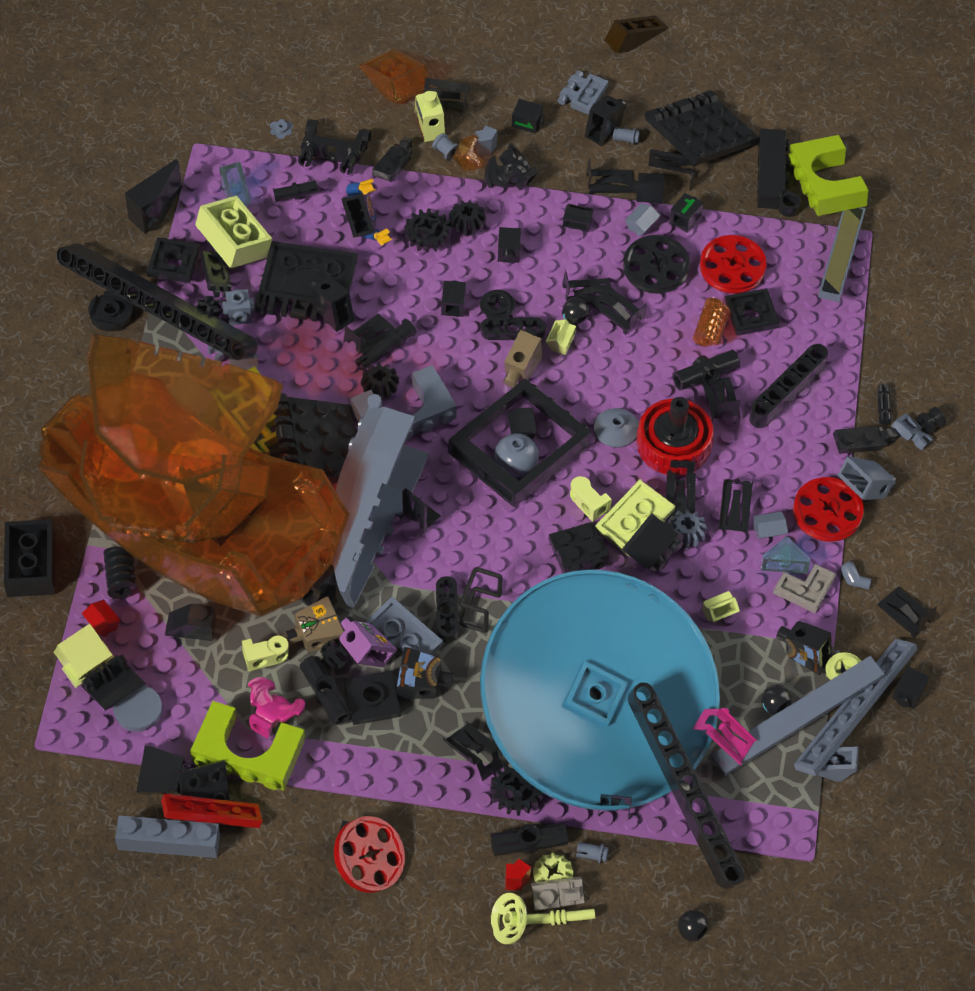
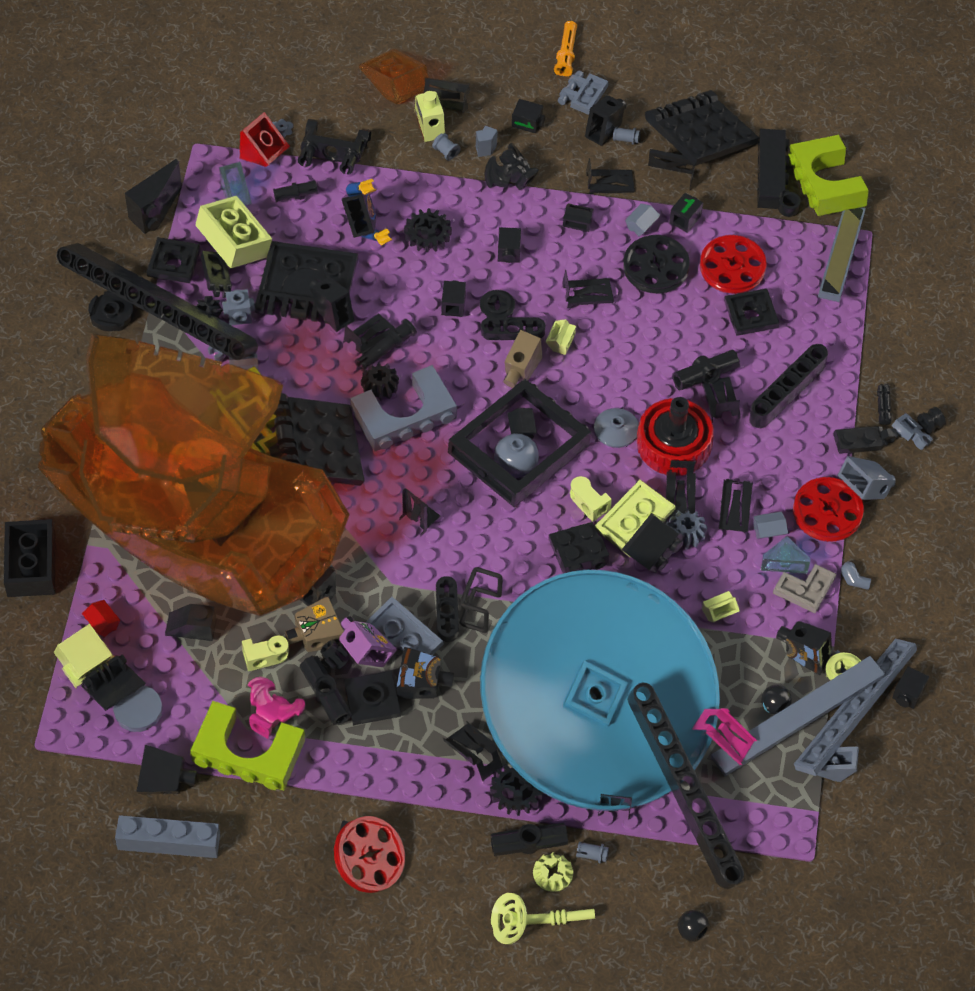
black piece [103,546,137,599] -> none
red plate [161,794,263,828] -> none
black hinge [178,760,230,801] -> none
sand blue windscreen [331,394,429,610] -> none
black hinge [372,136,413,182] -> none
black gear [449,199,486,236] -> none
clear orange panel [453,135,483,171] -> none
red piece [505,859,531,890] -> none
light grey hinge [531,876,584,910] -> none
black piece [562,298,590,325] -> none
black piece [592,287,647,335] -> none
dark brown slope [604,15,668,53] -> none
black brick [633,173,664,204] -> none
clear orange piece [693,297,731,347] -> none
black piece [878,587,937,638] -> none
none -> red slope [240,112,290,167]
none -> light orange pin [554,21,577,77]

